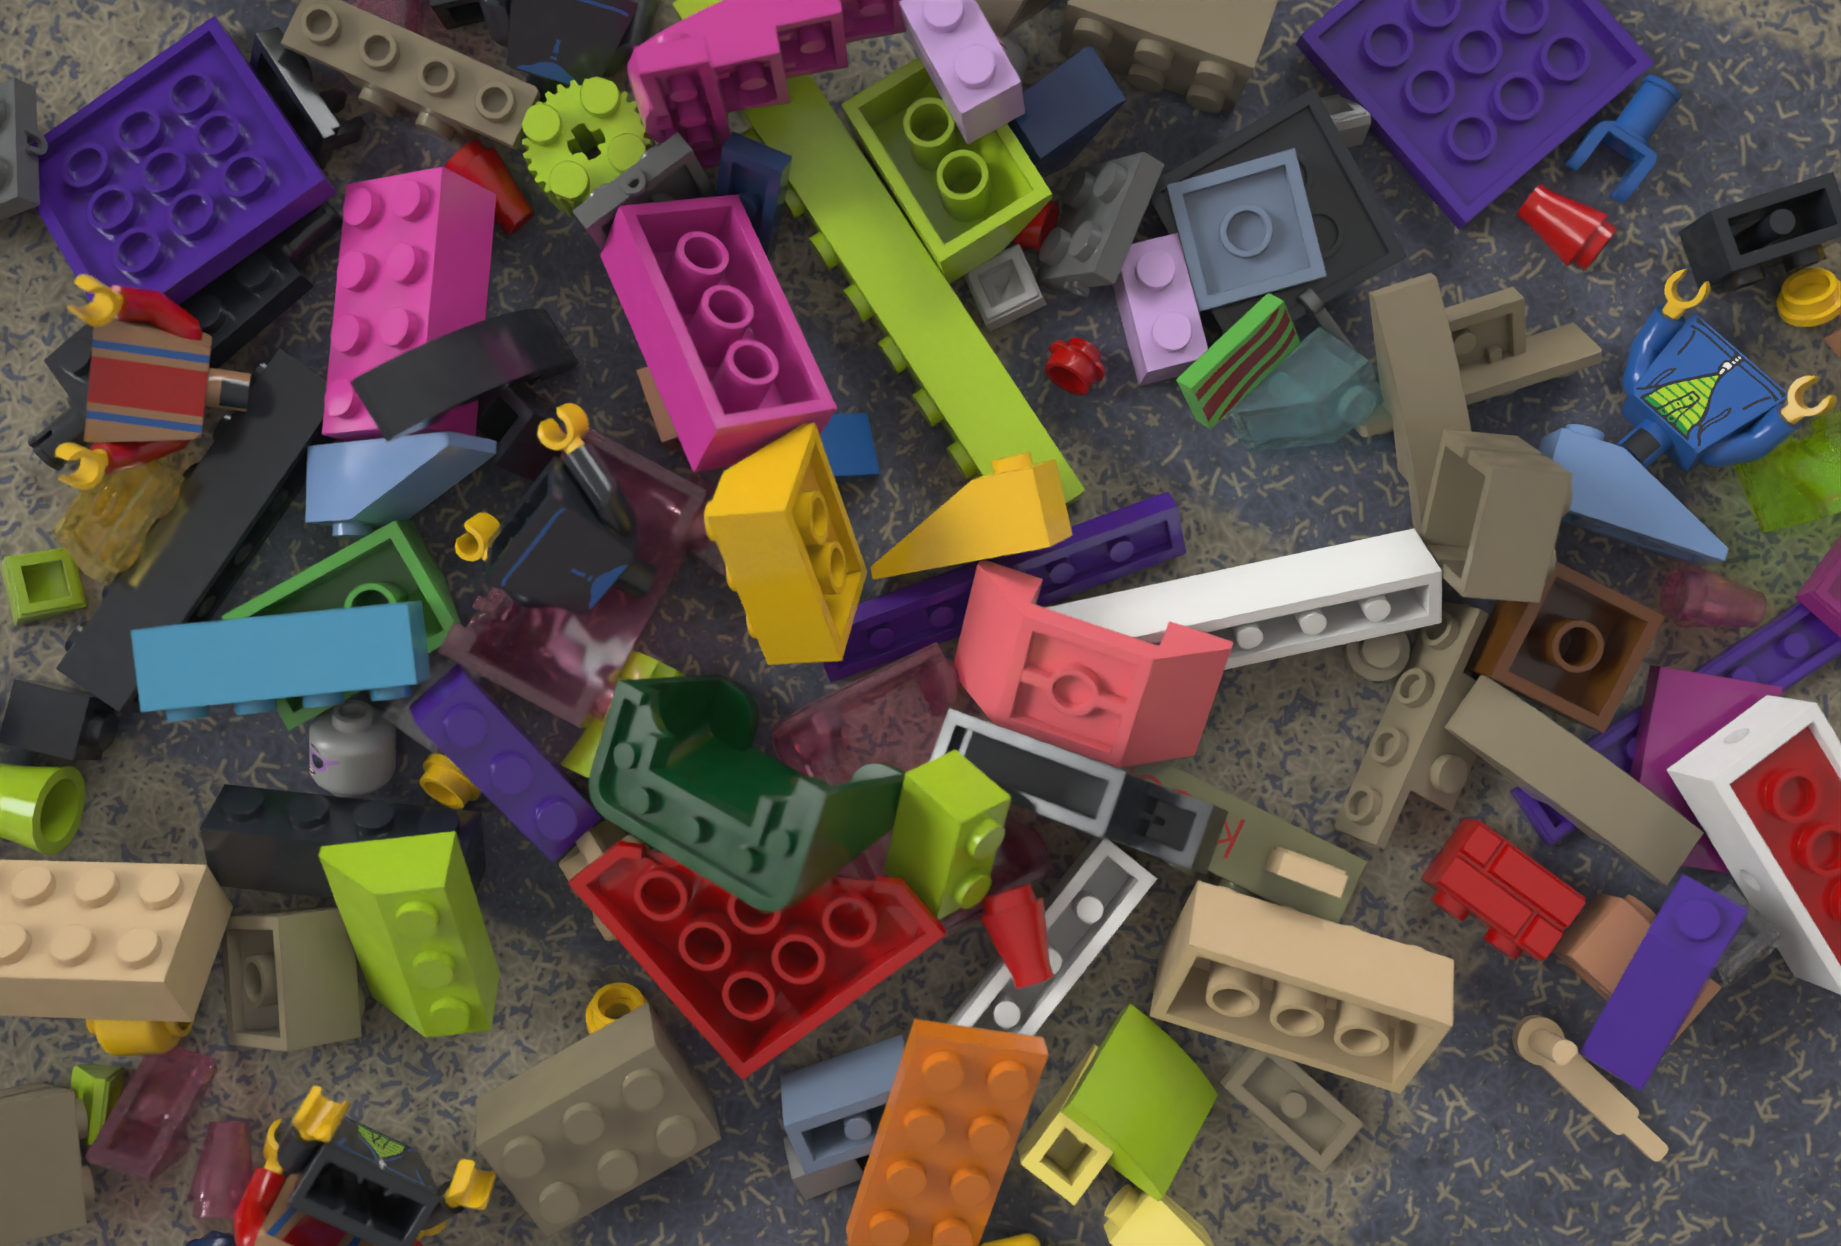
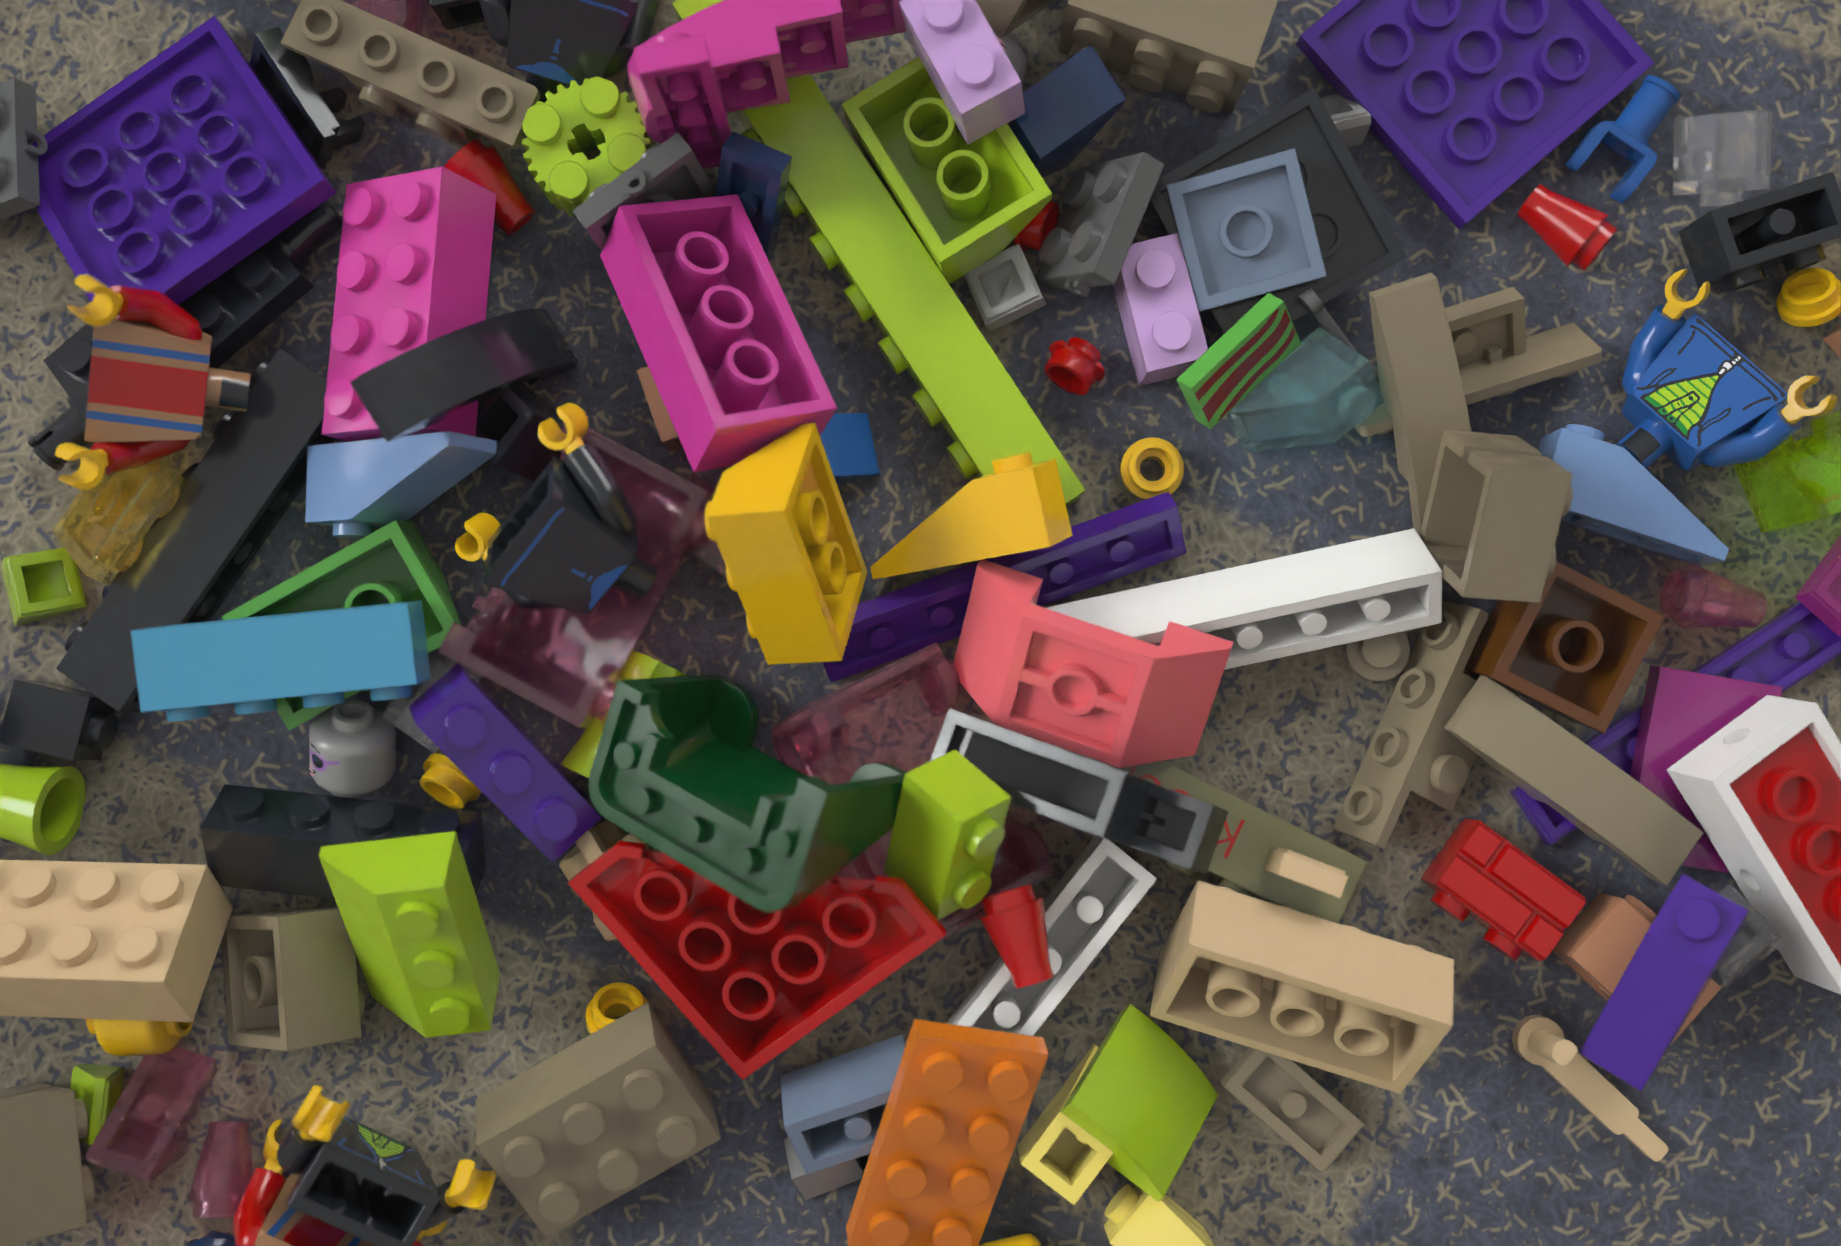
none -> yellow plate [1120,437,1184,500]
none -> clear brick [1673,110,1772,207]

